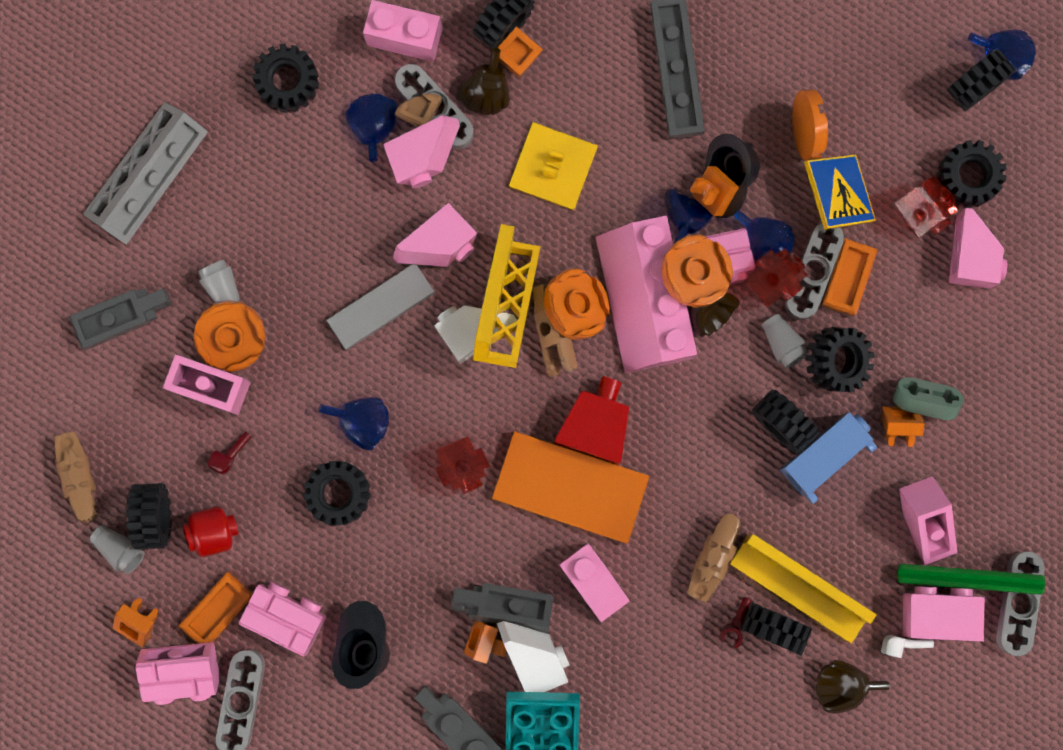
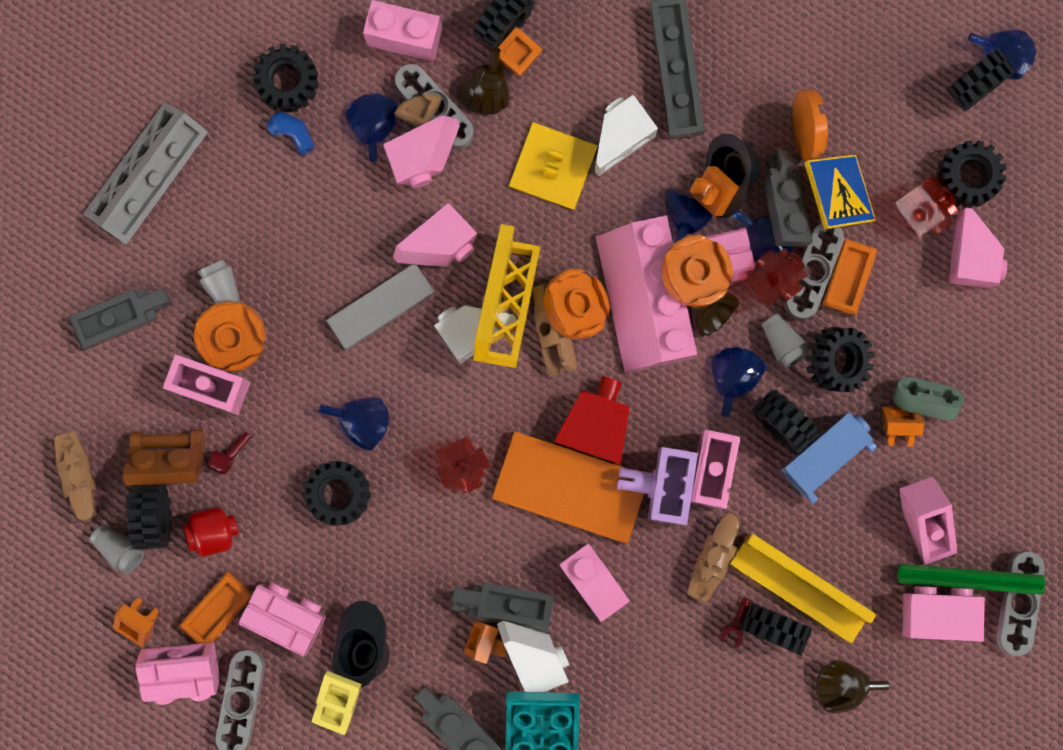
white hand [881,635,934,658] -> none
none -> dark orange plate [122,429,205,486]
none -> blue arm [267,112,315,155]
none -> light yellow slope [311,671,361,735]
none -> white slope [595,95,658,176]
none -> lavender brick [617,447,698,526]
none -> bright pink brick [691,430,740,509]
none -> clear blue piece [711,347,766,417]
none -> dark grey hinge [763,149,813,247]

